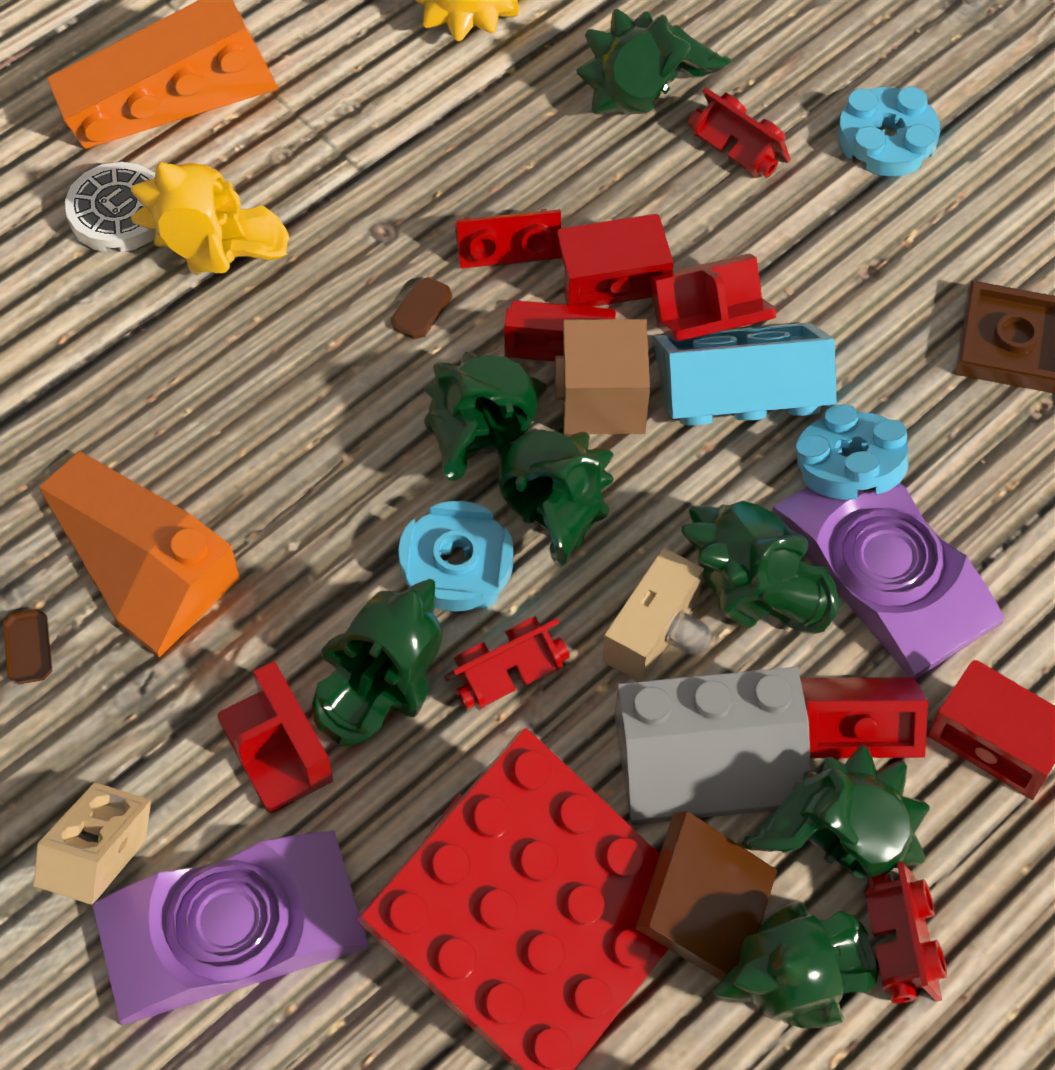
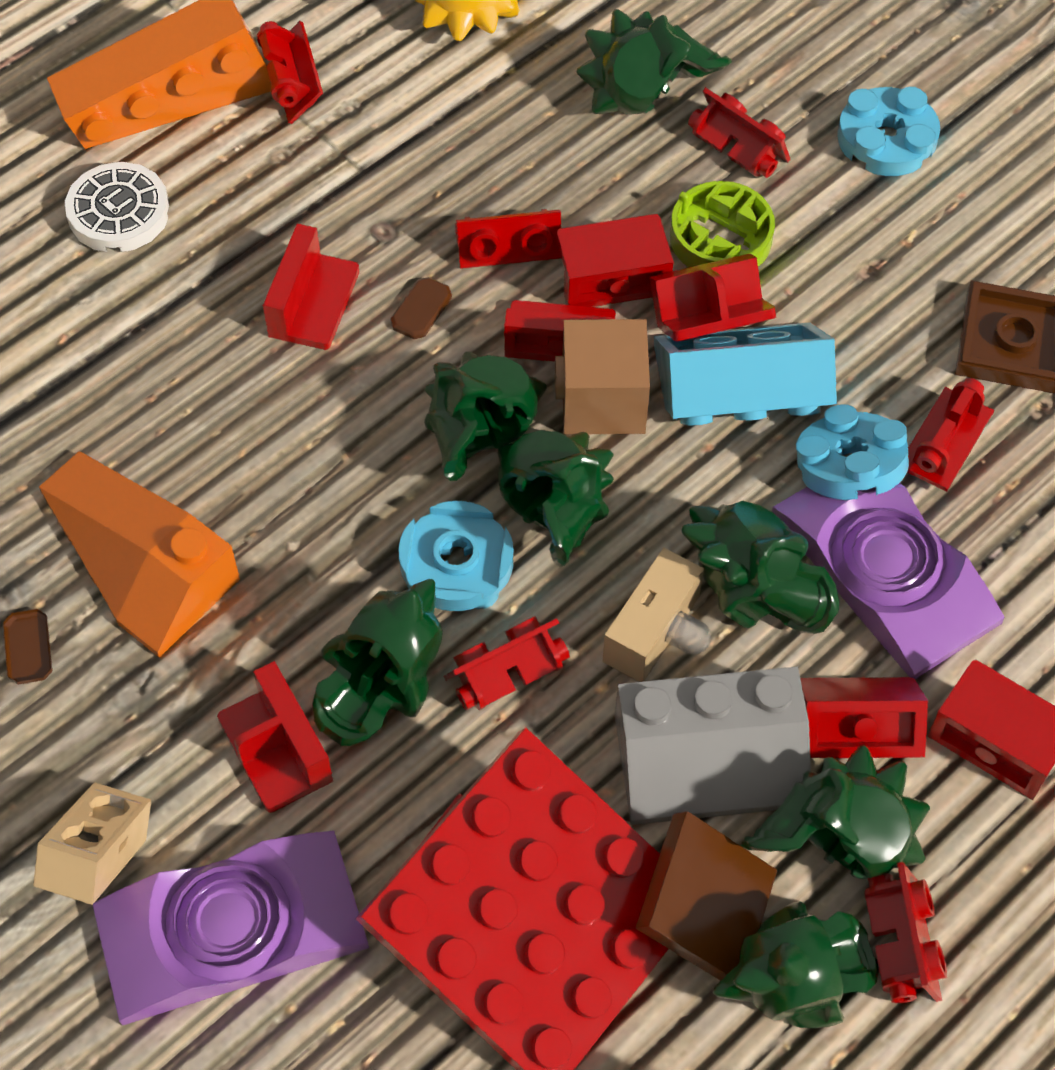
yellow head [131,162,290,275] -> none
none -> red hinge [257,21,323,124]
none -> red panel [263,224,360,350]
none -> lime piece [670,181,775,268]
none -> red hinge [907,378,995,492]

